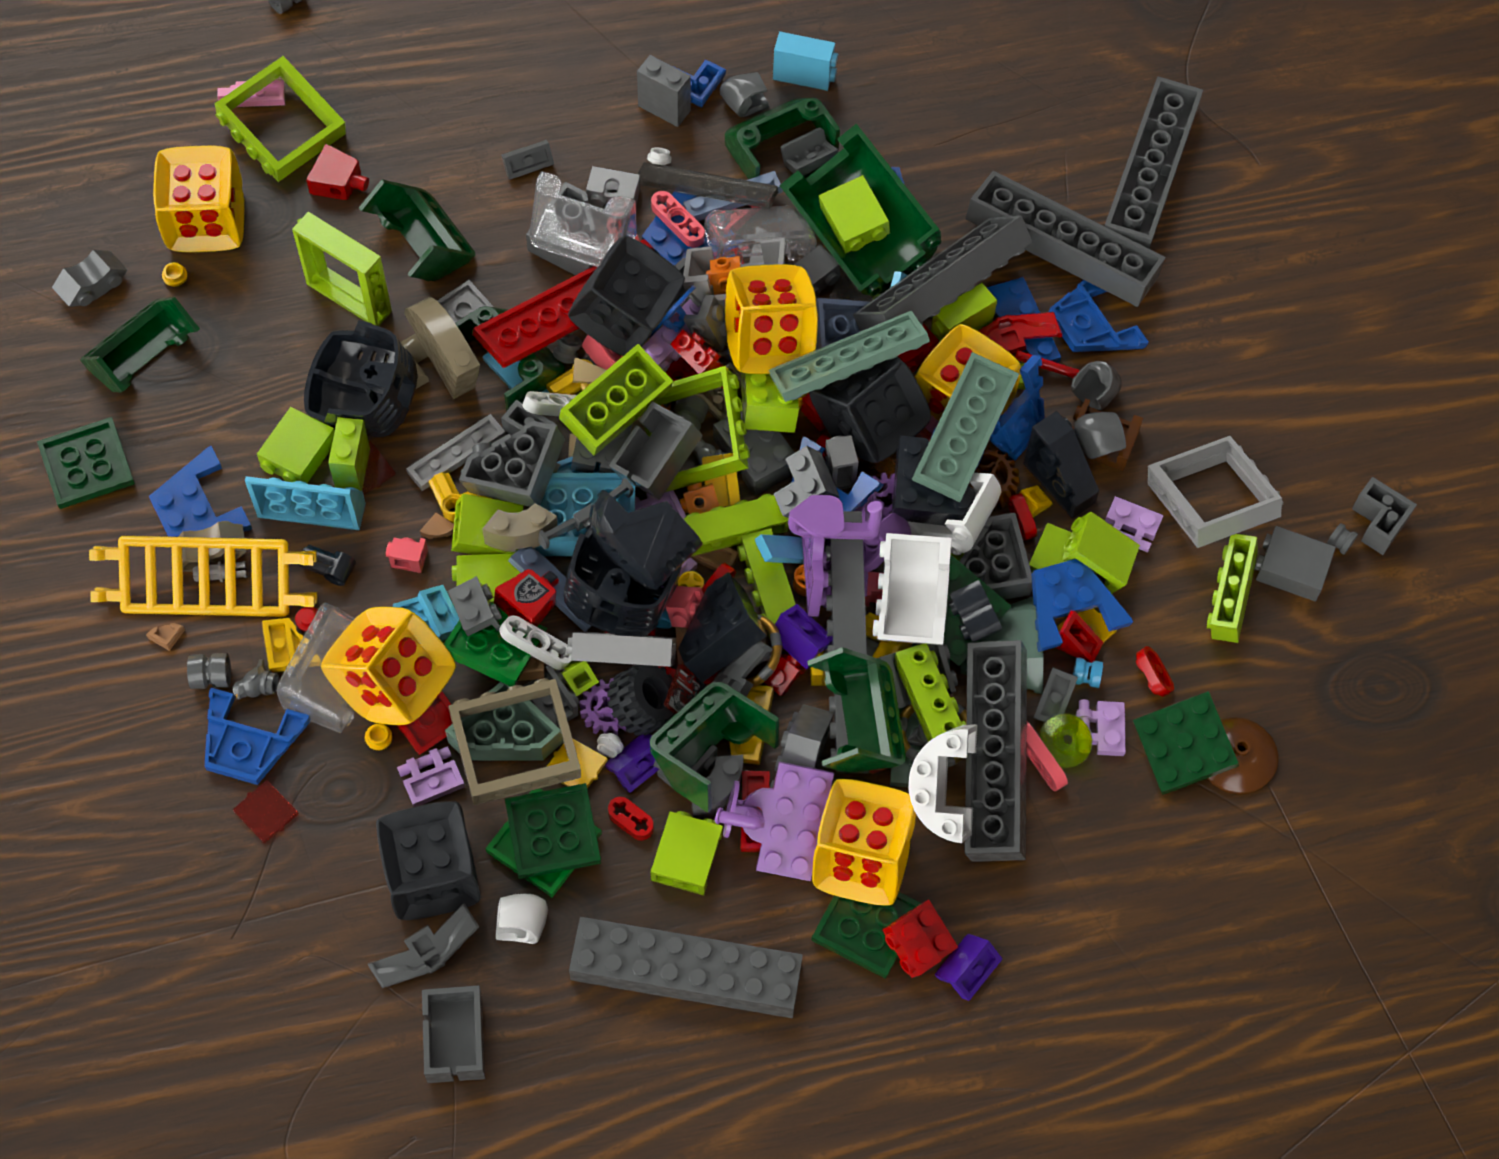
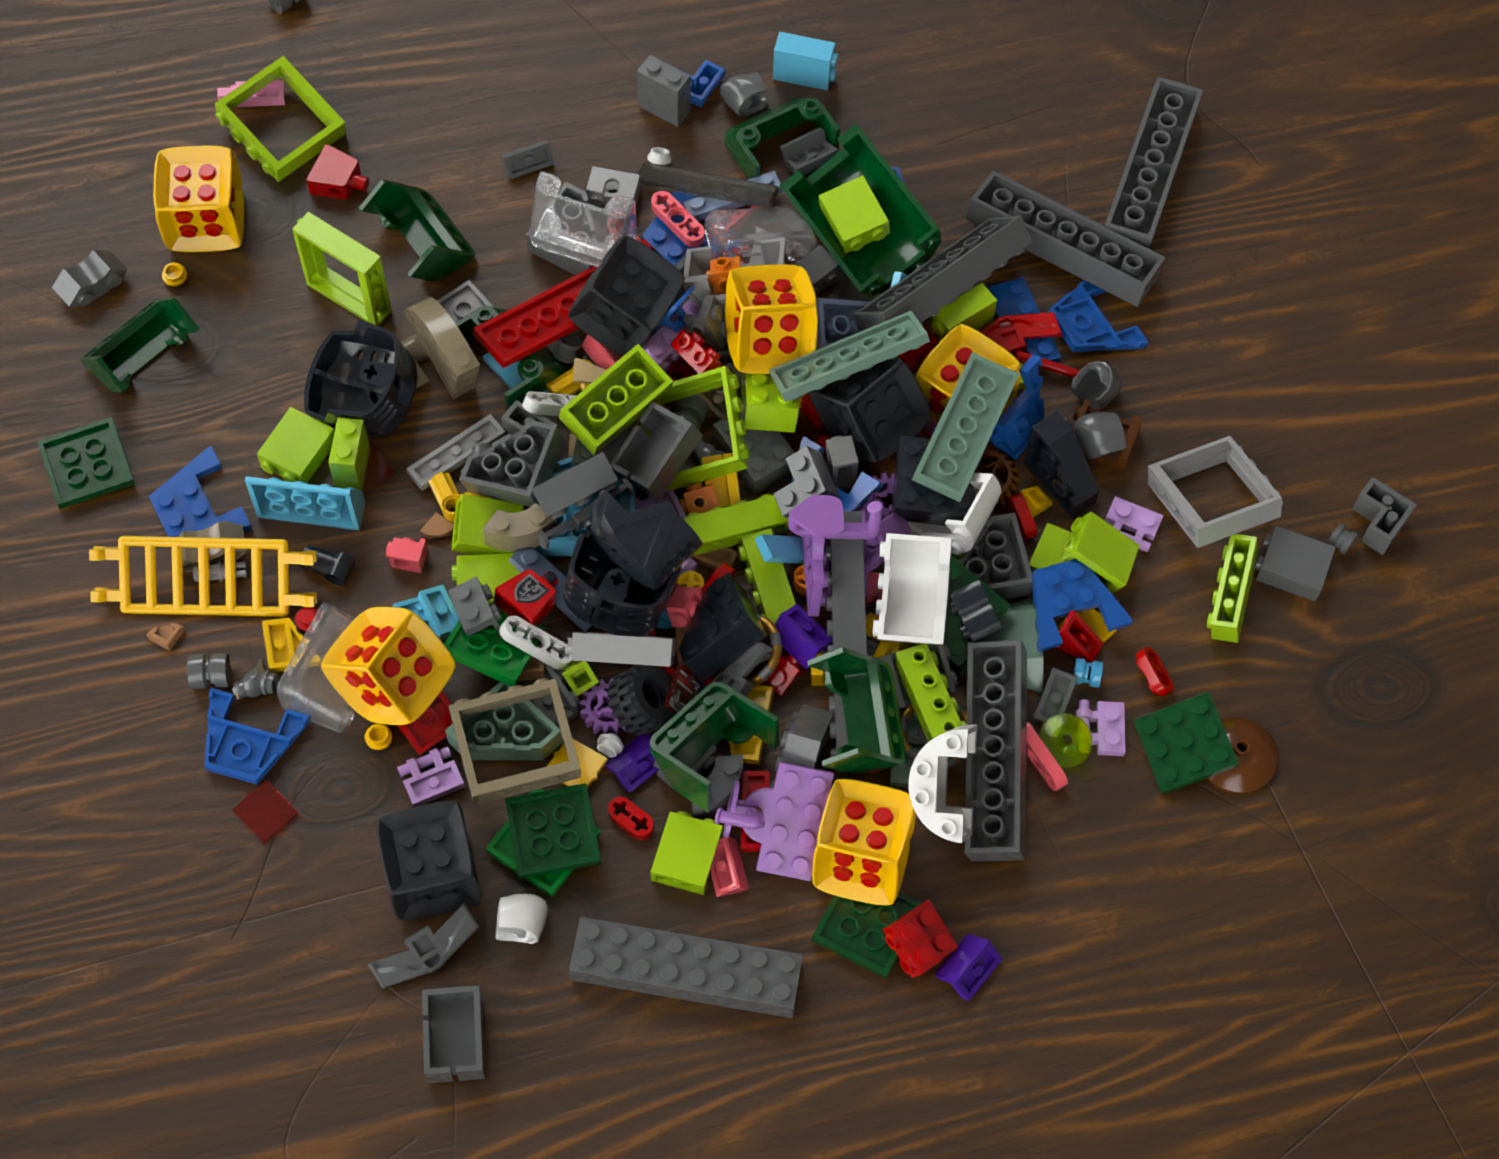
none -> dark grey brick [532,452,618,519]
none -> coral slope [710,837,749,897]

